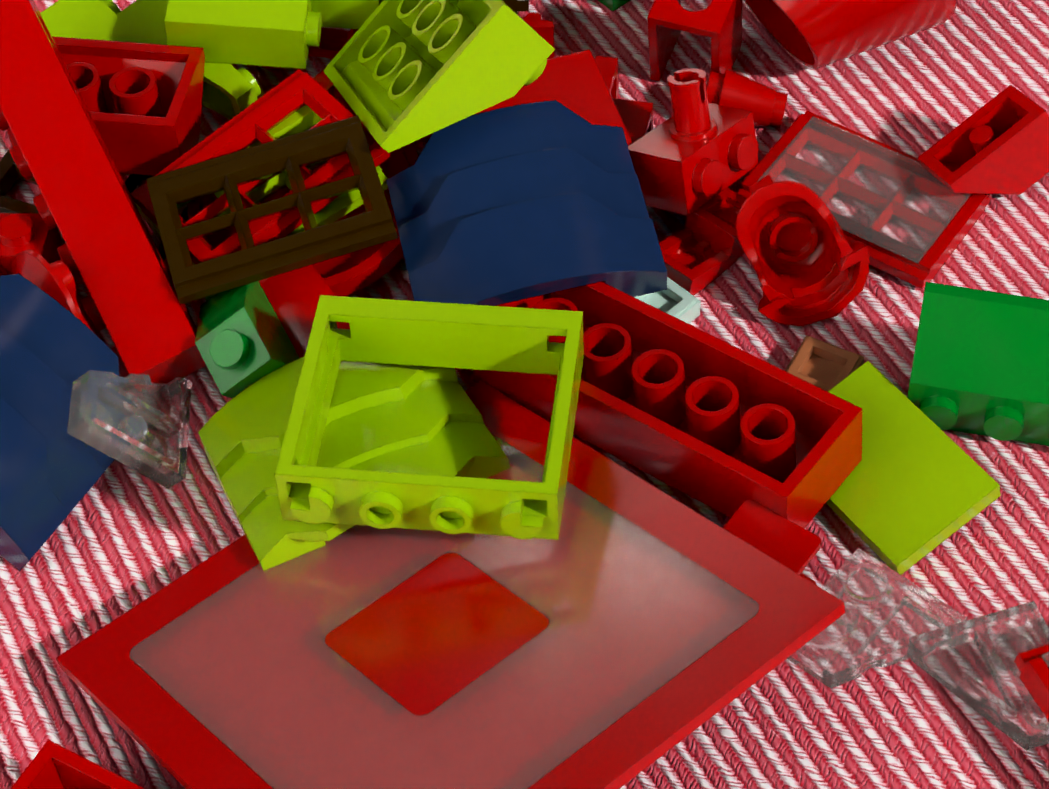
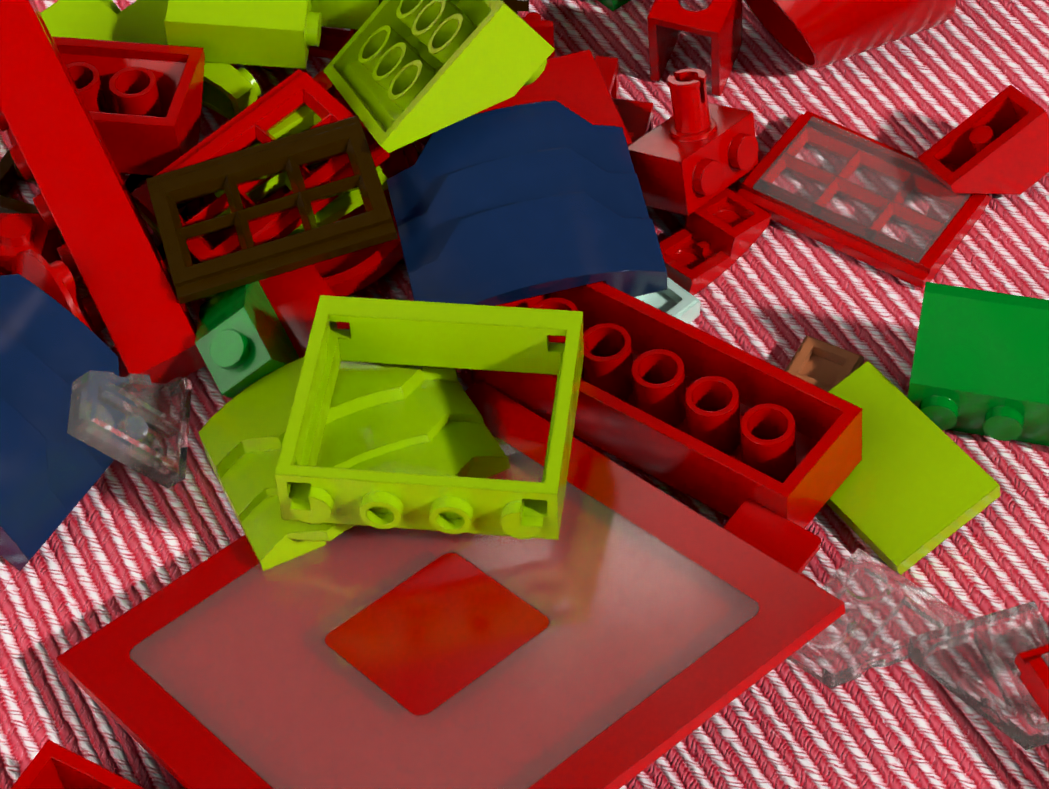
red cone [706,68,788,128] -> none
red helmet [736,174,869,326] -> none

